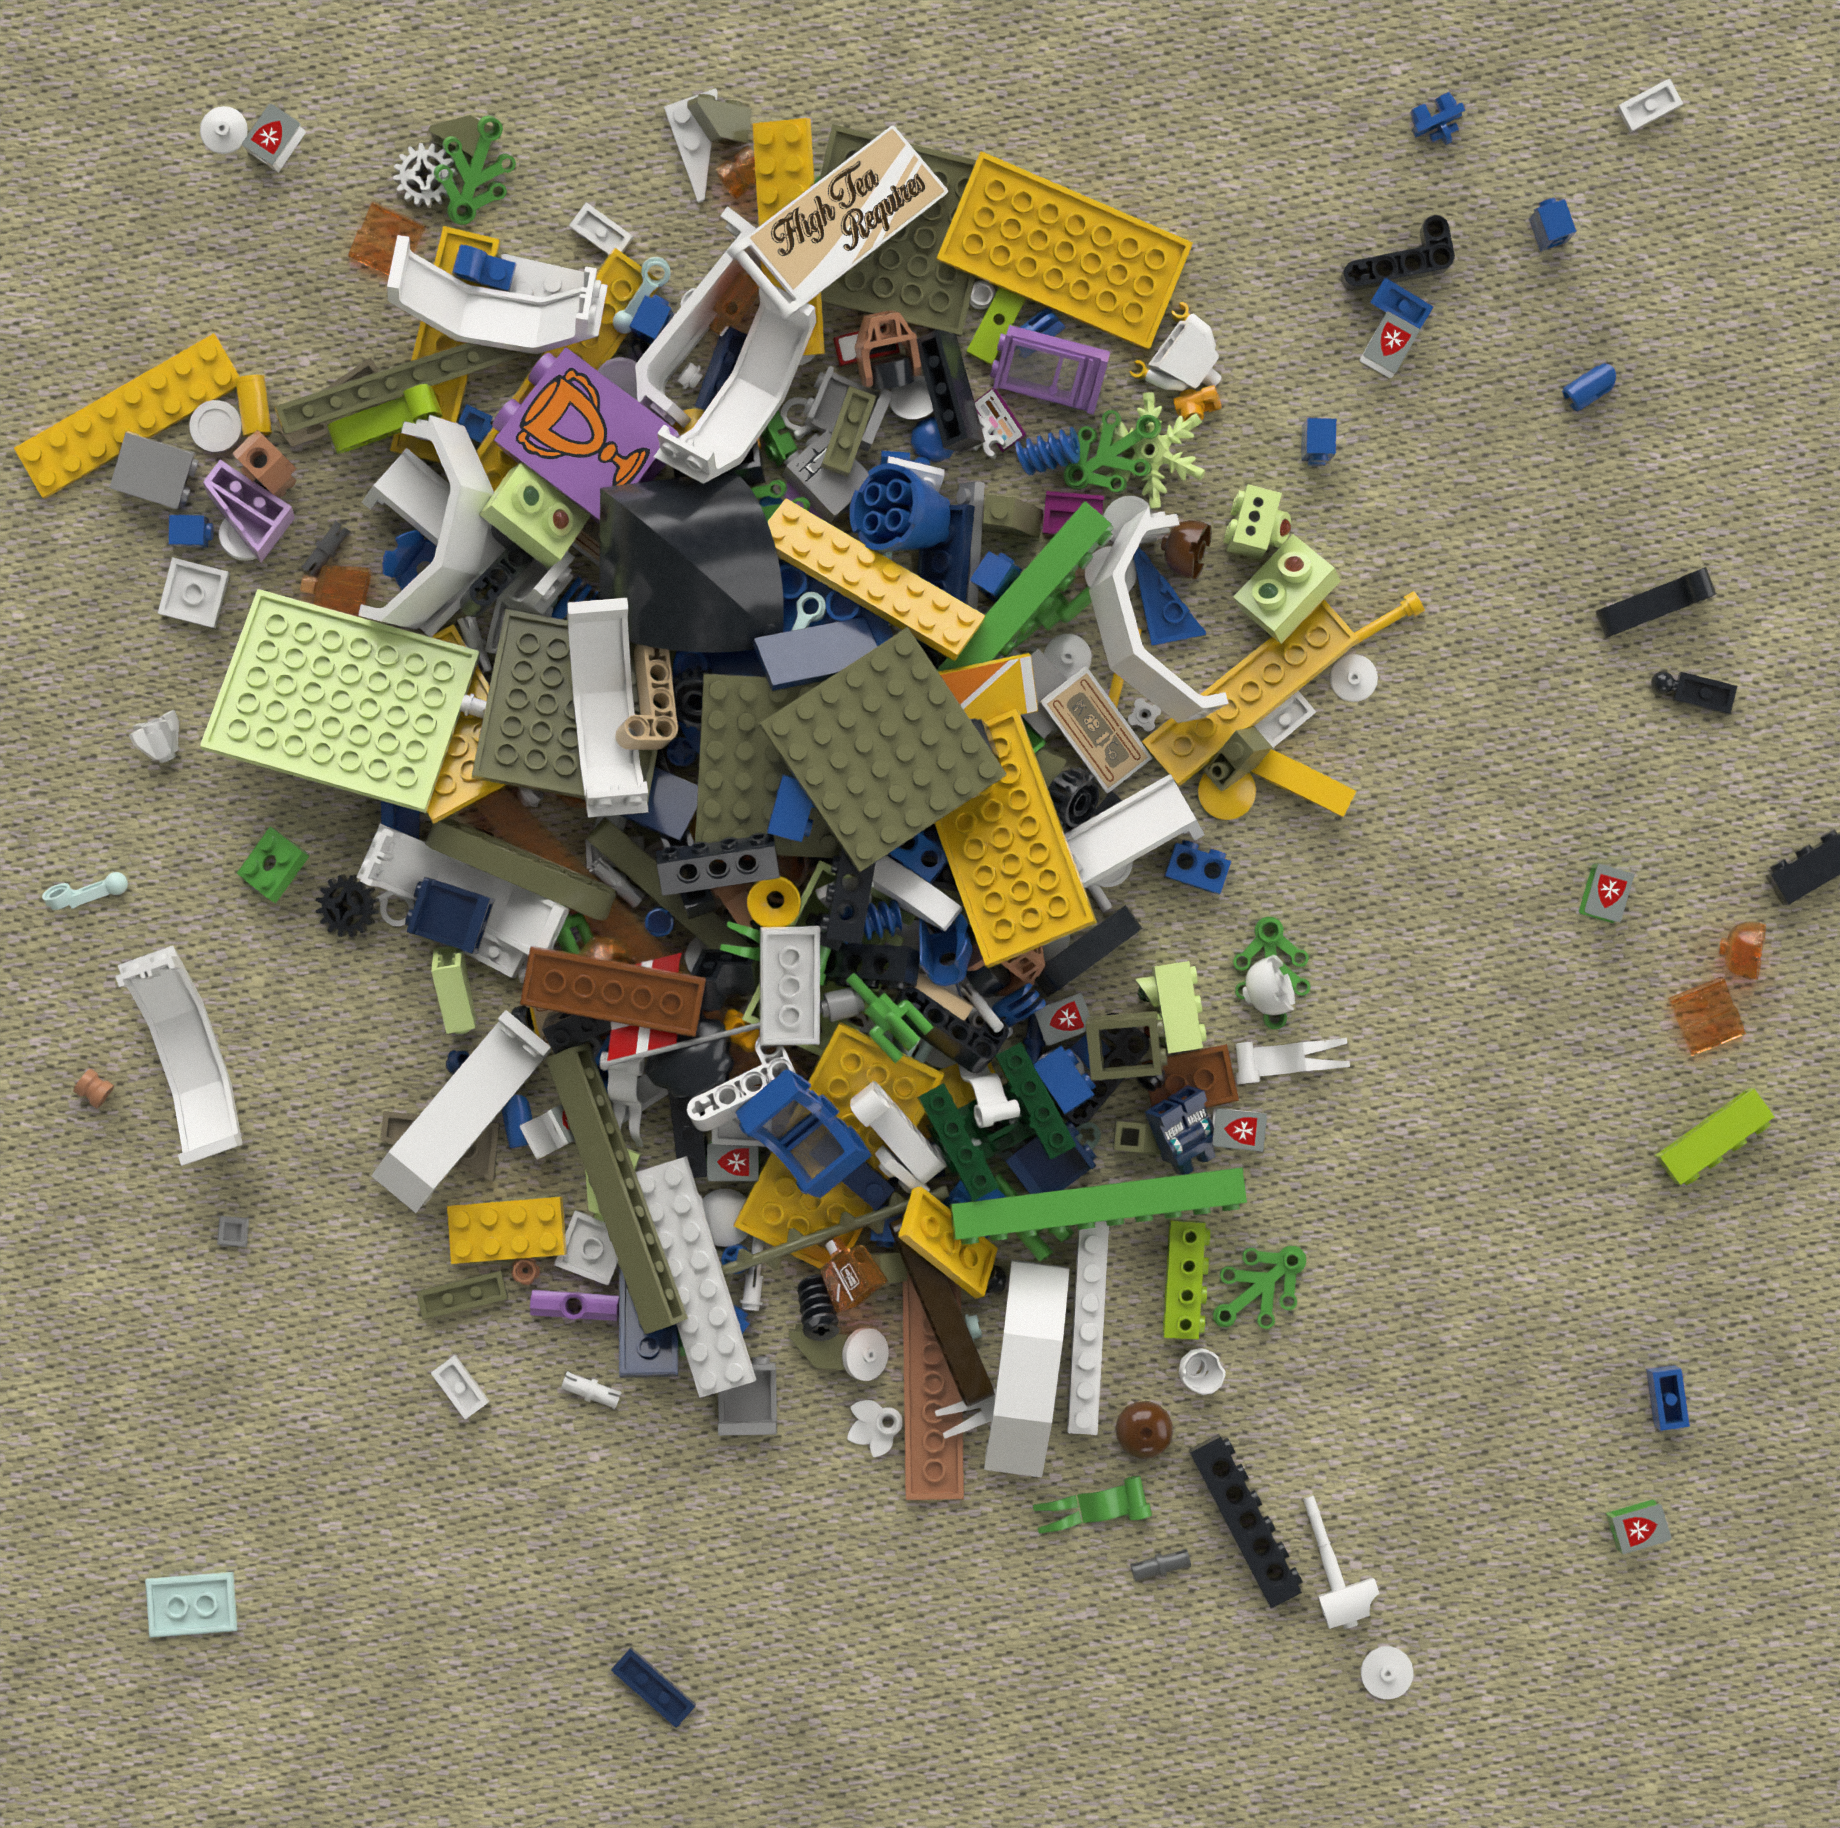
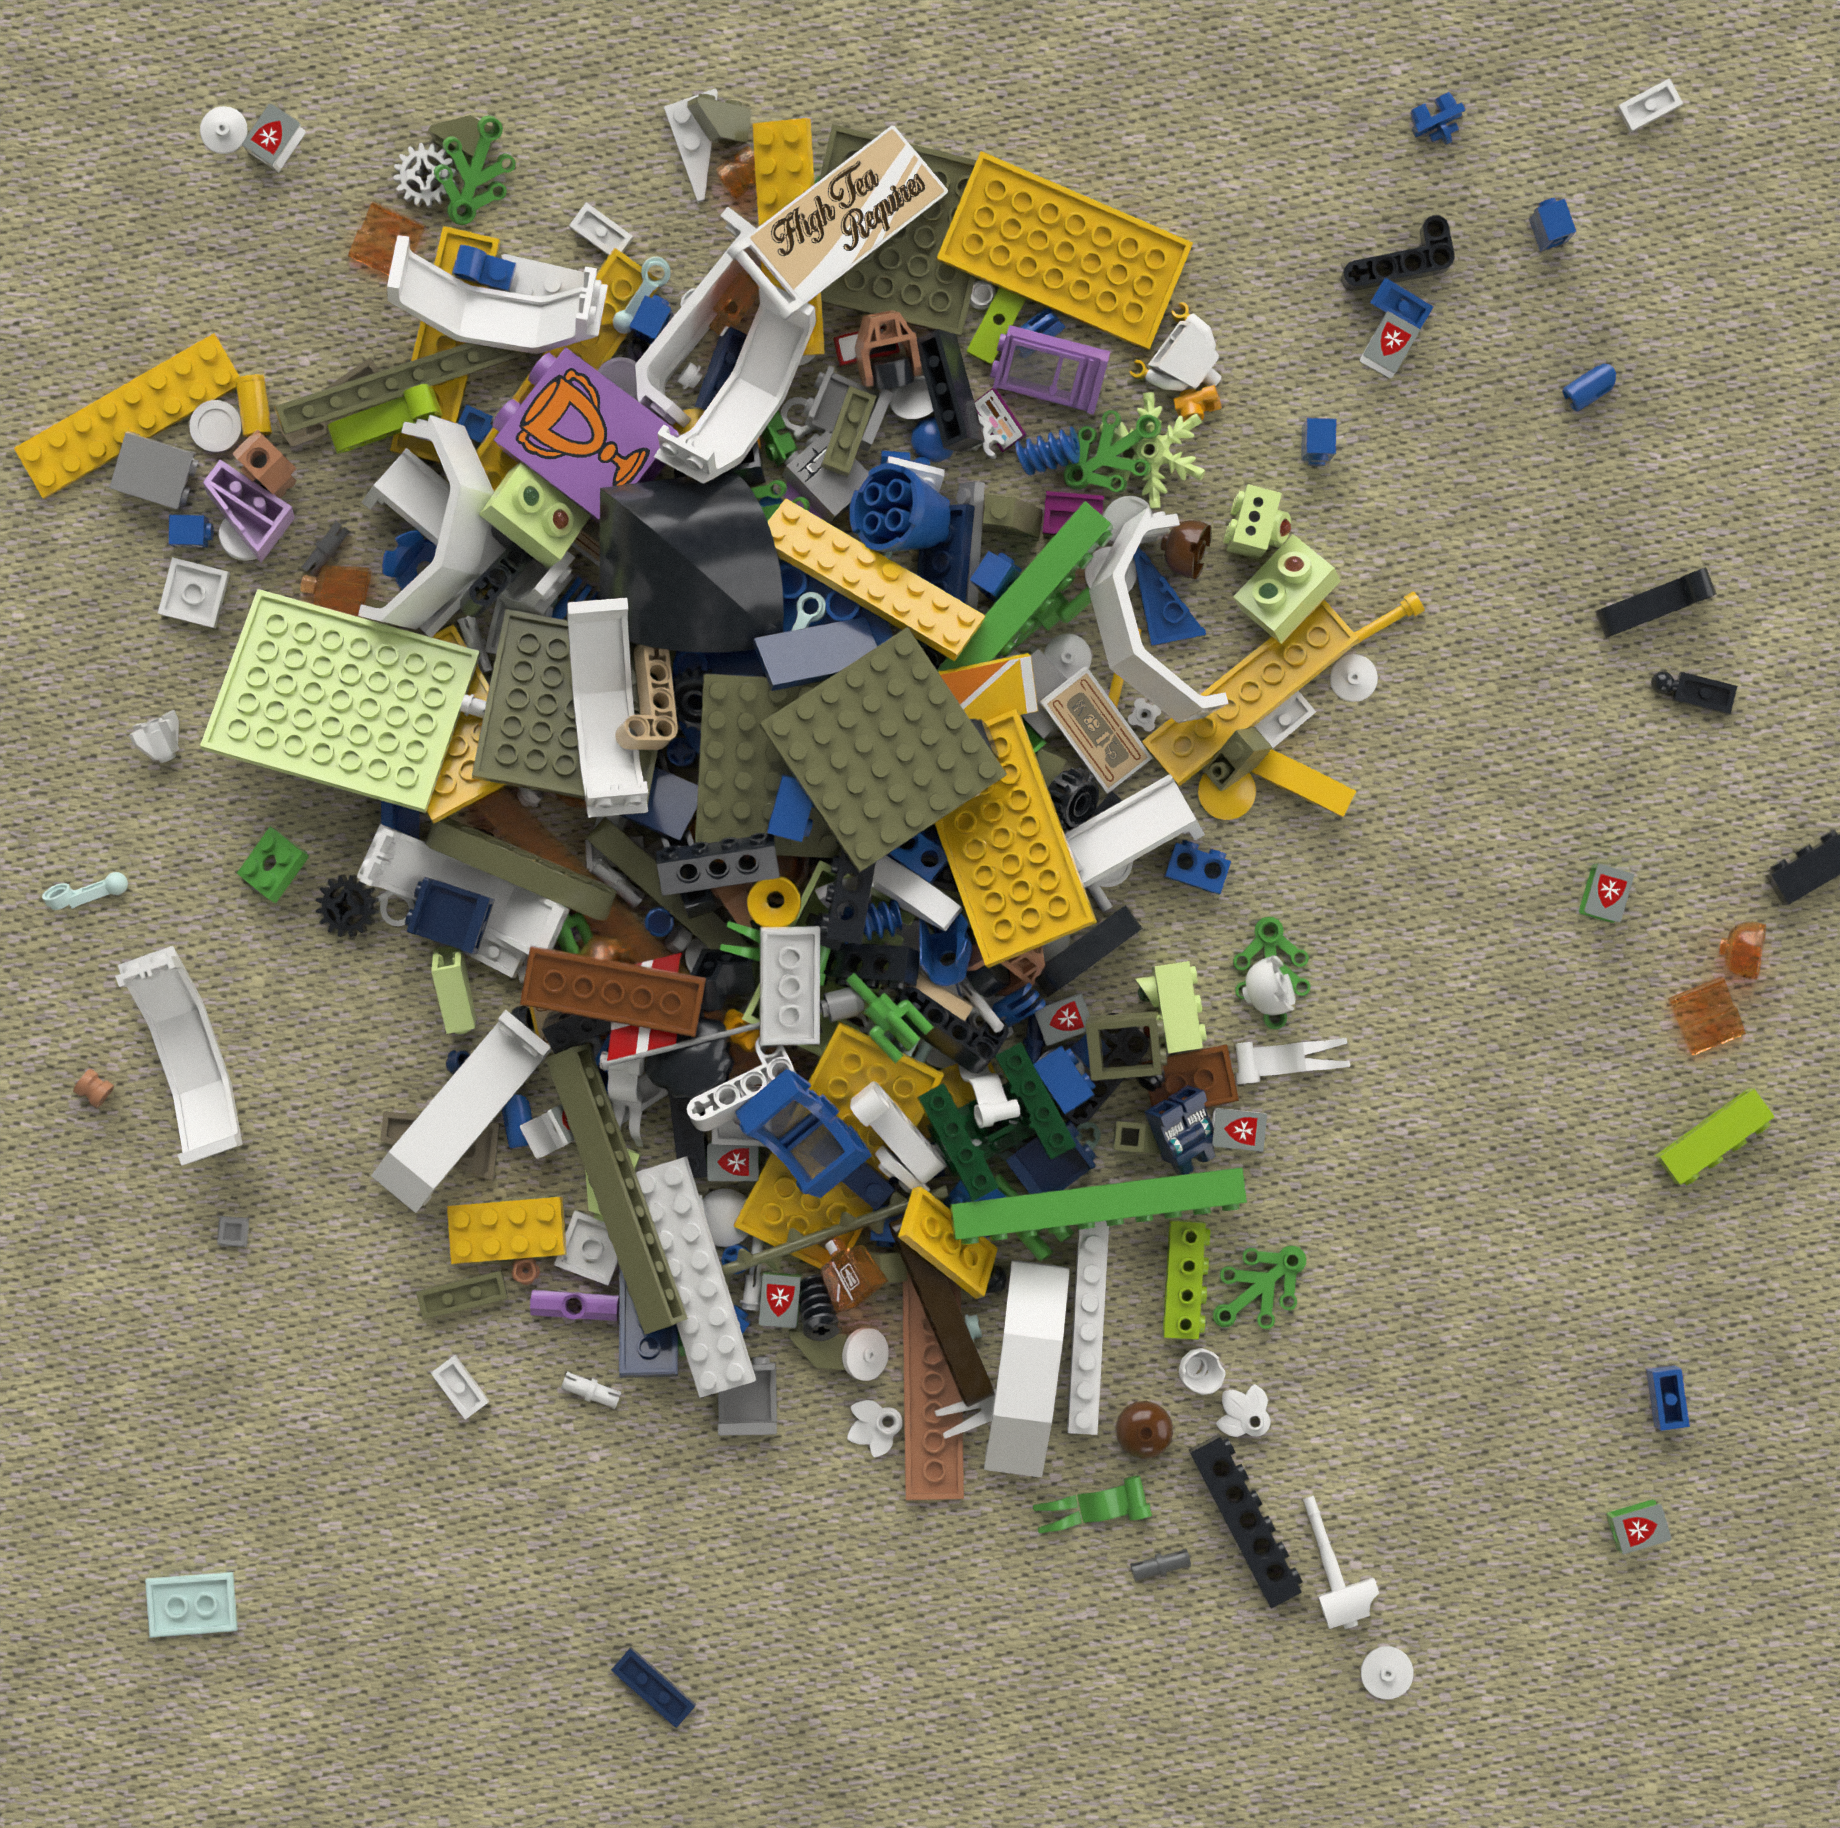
none -> white tile [664,925,693,954]
none -> light grey piece [759,1272,802,1328]
none -> white plate [1216,1384,1271,1437]

